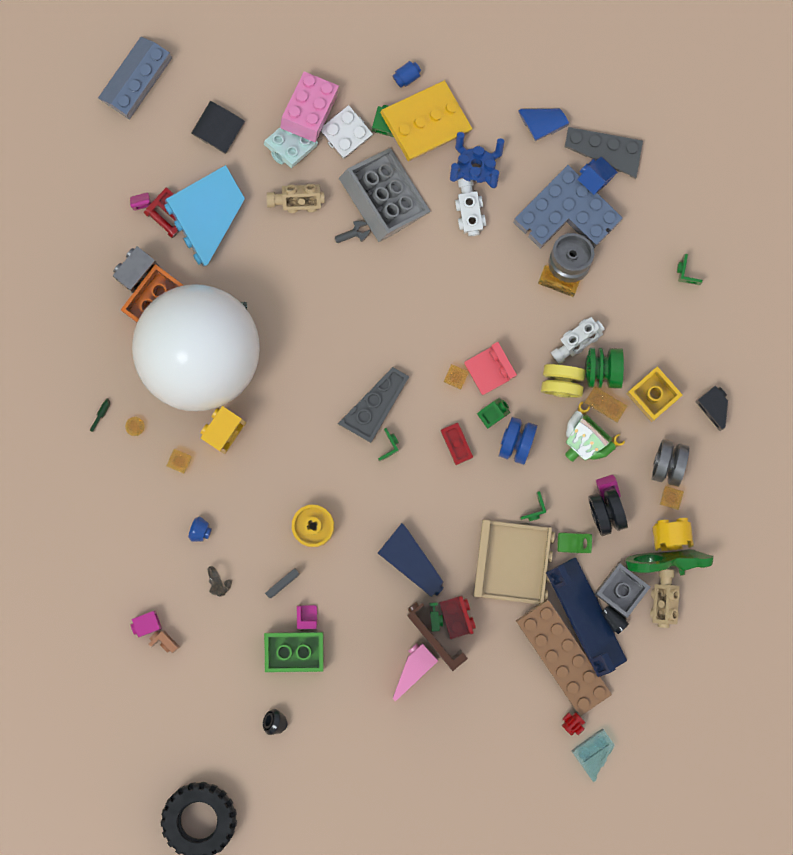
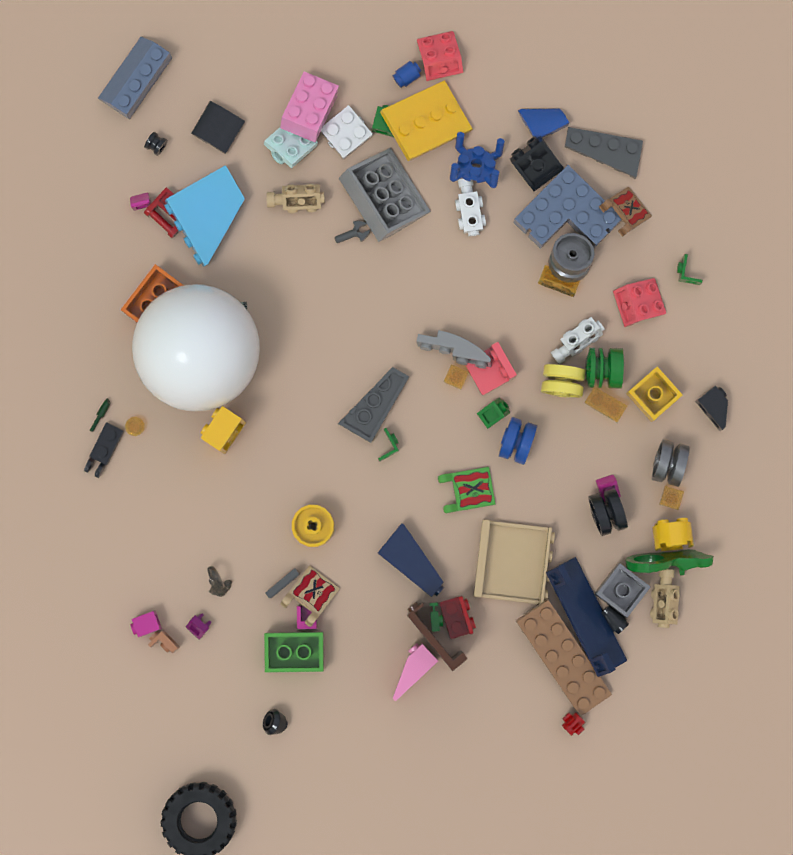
flat silver brick [113,246,159,293] -> none
clear yellow plate [166,449,192,474] -> none
blue cone [188,517,212,542] -> none
red plate [440,423,473,465] -> none
green bracket [520,491,546,522] -> none
bright green bracket [557,533,592,553] -> none
torso [565,402,625,462] -> none
clear light blue wing [571,728,615,782] -> none
blue brick [577,157,618,195] -> none
none -> black hinge [84,422,124,478]
none -> black wheel [144,132,168,156]
none -> magenta tile [186,613,211,640]
none -> flag [280,565,340,627]
none -> coral bracket [417,31,463,81]
none -> light grey slope [417,330,492,369]
none -> flag [438,467,496,513]
none -> black plate [510,136,564,191]
none -> medium nougat flag [599,187,652,237]
none -> coral bracket [613,278,666,327]

